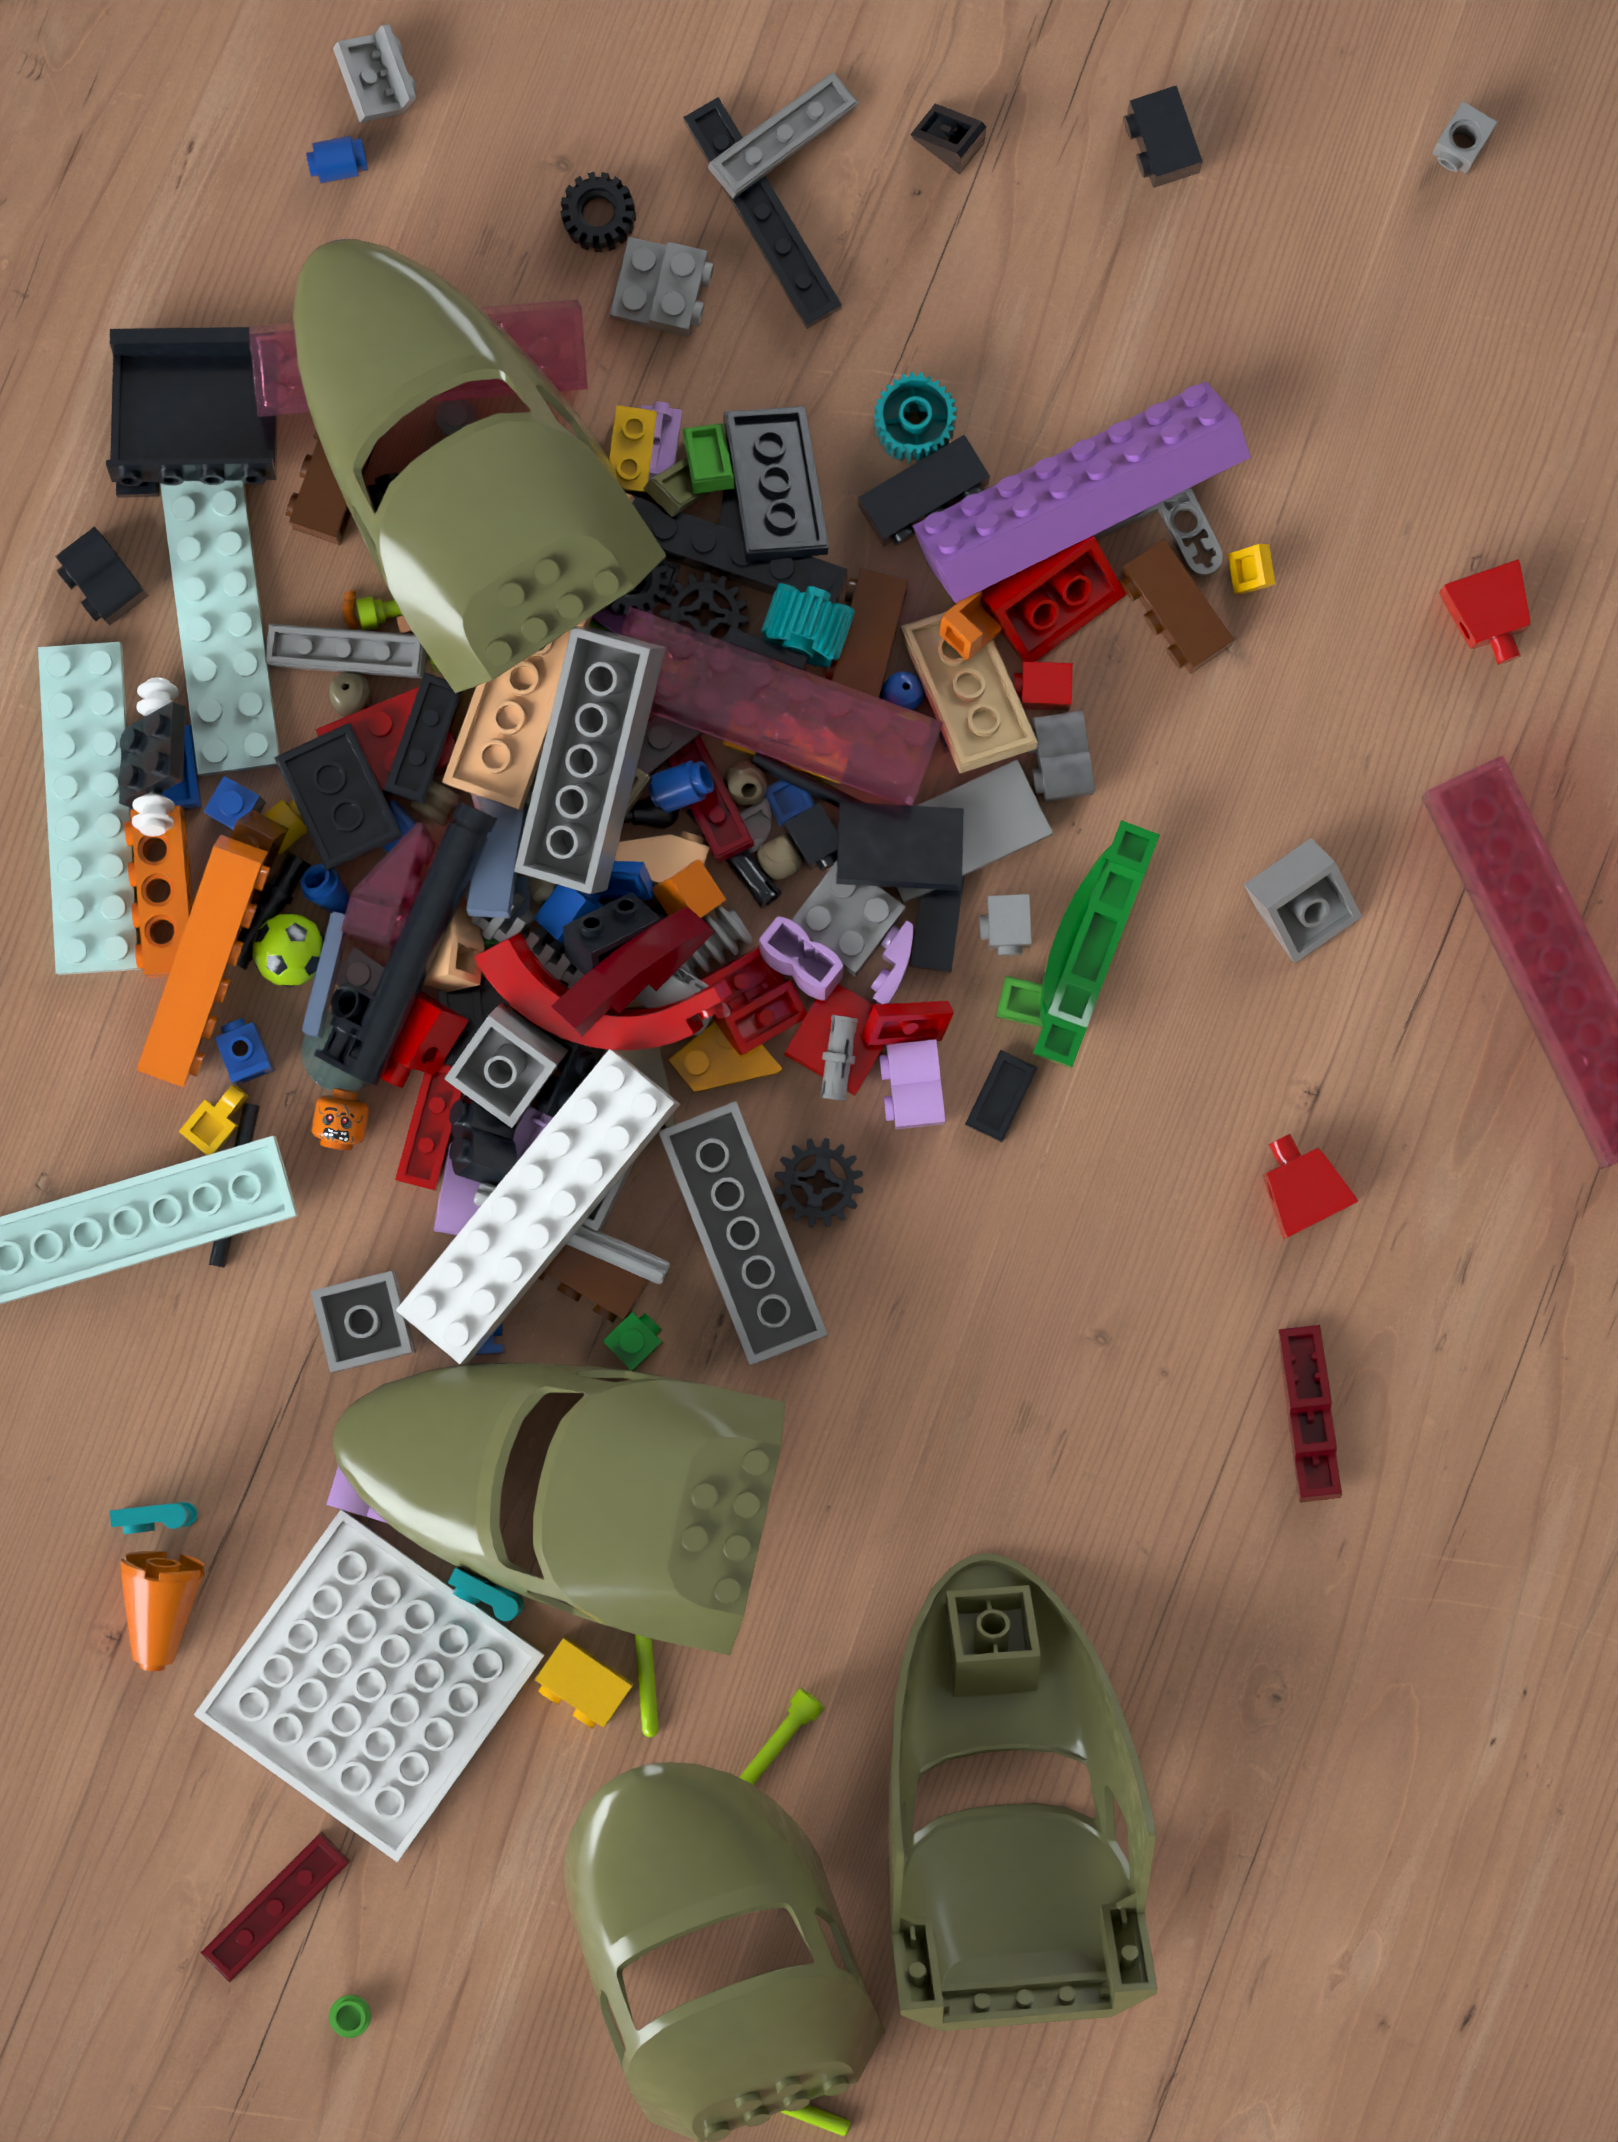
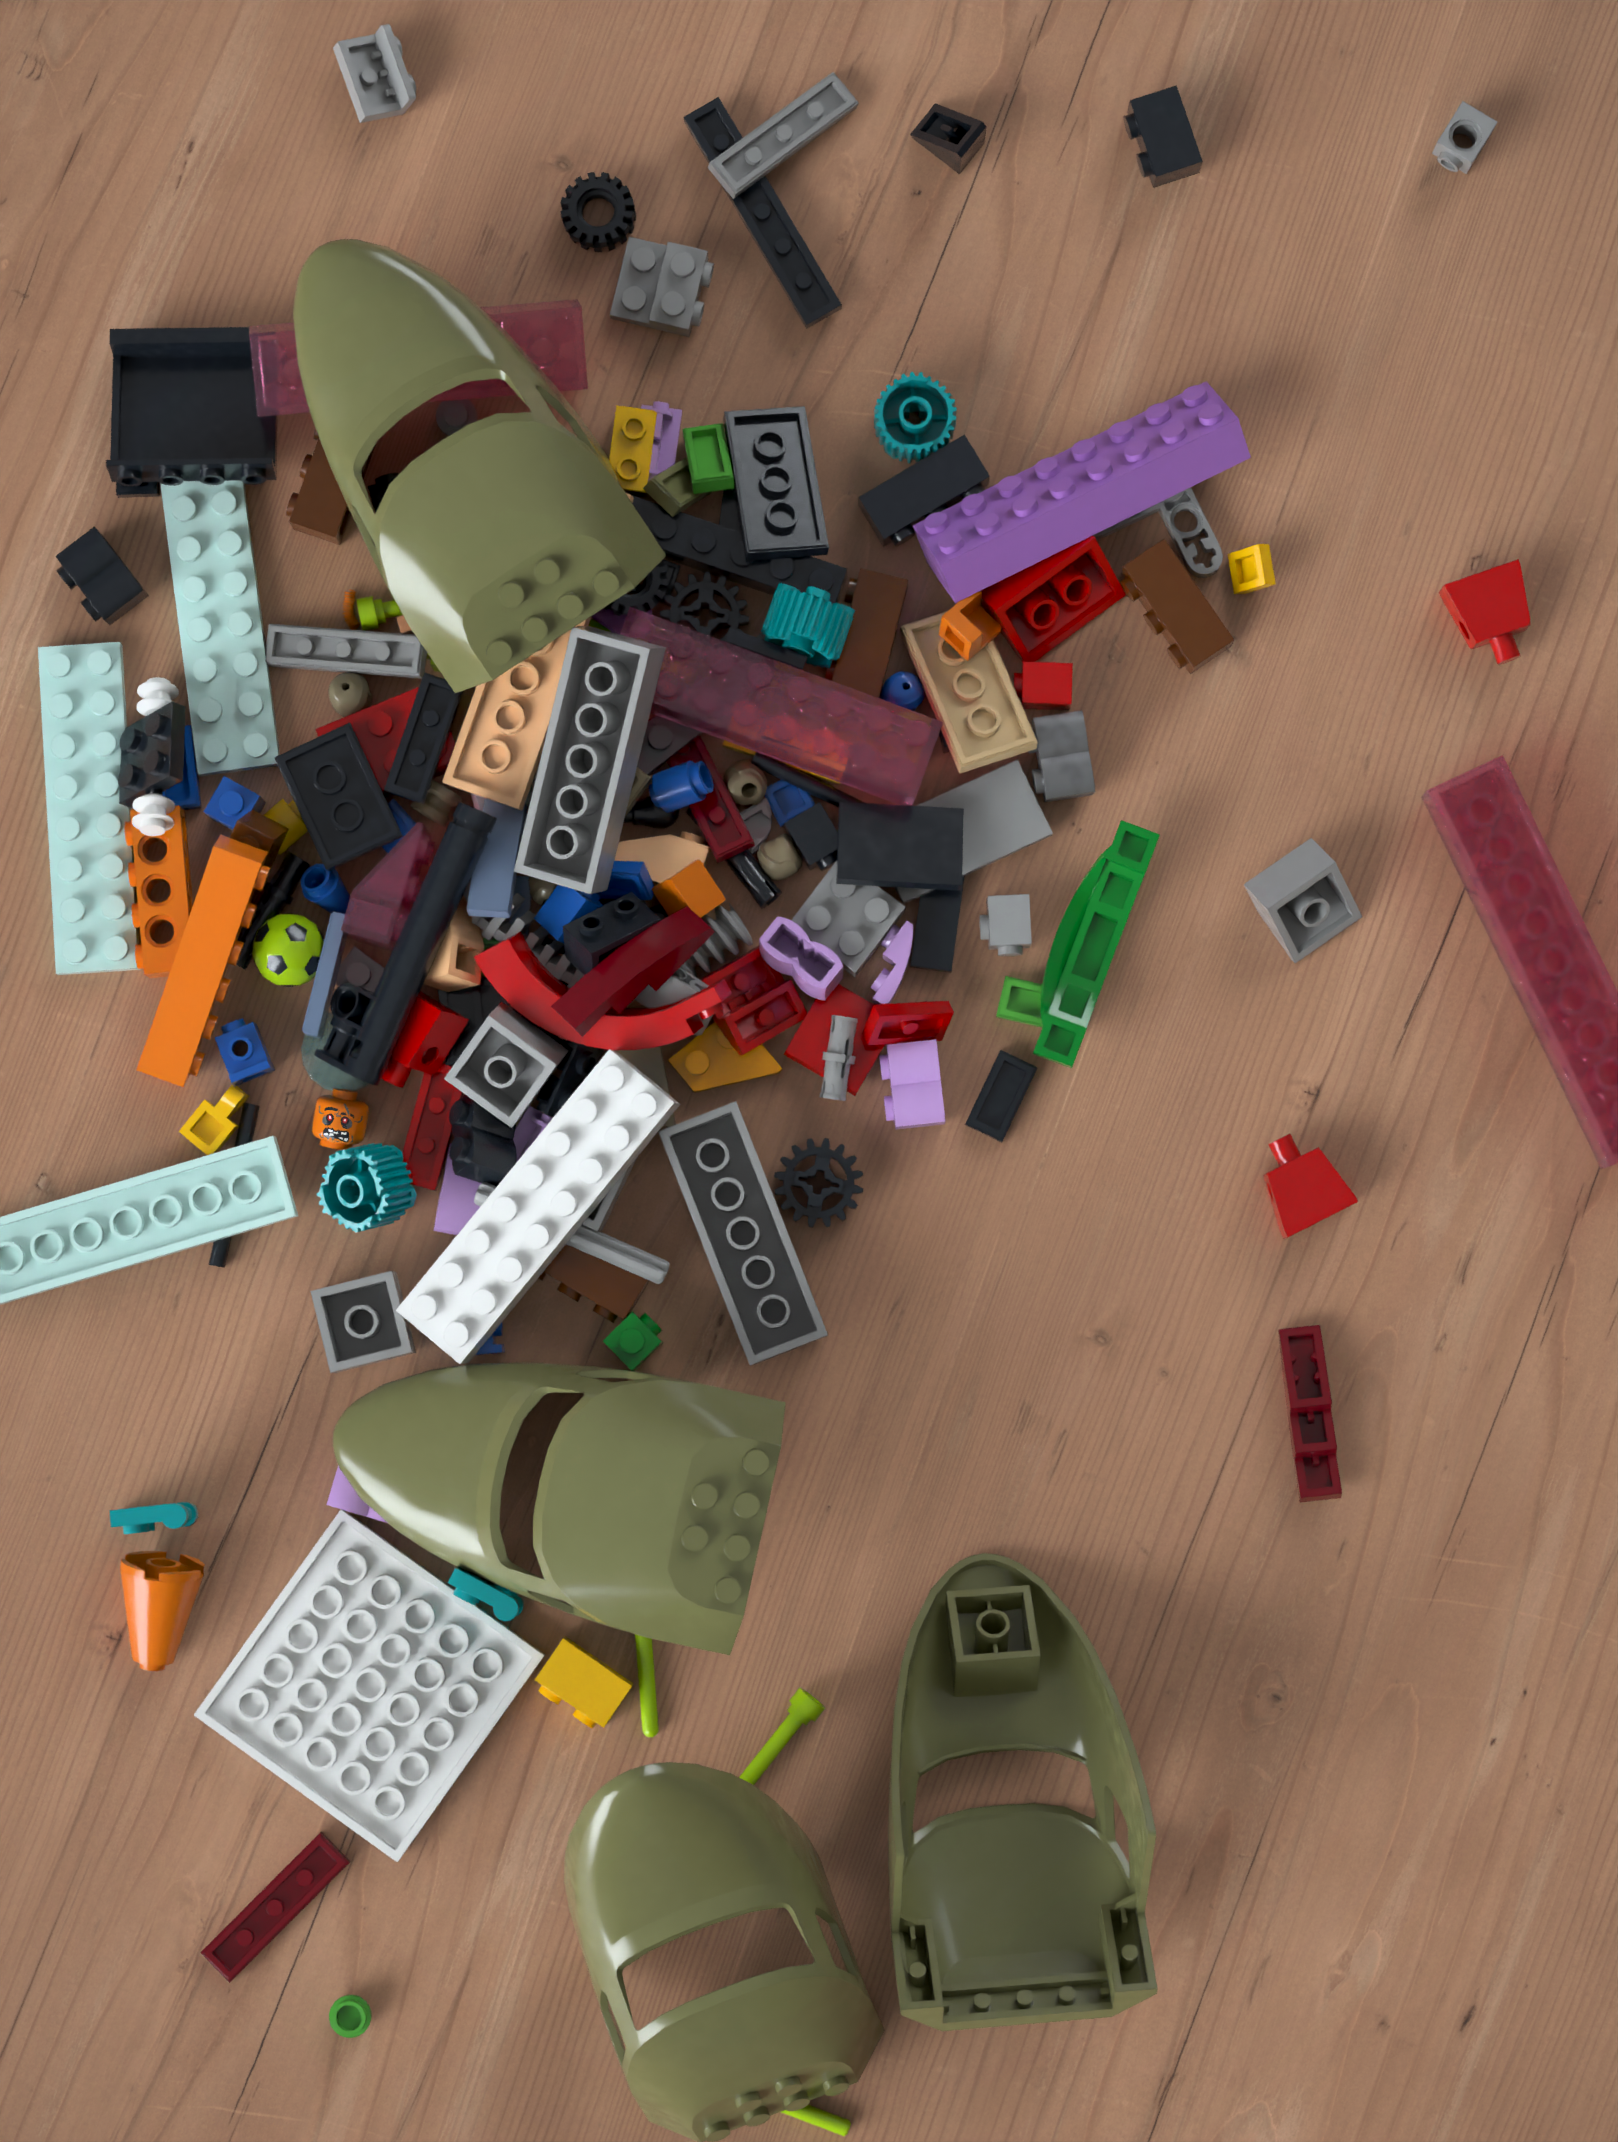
blue brick [306,135,368,184] -> none
none -> teal brick [316,1143,417,1233]

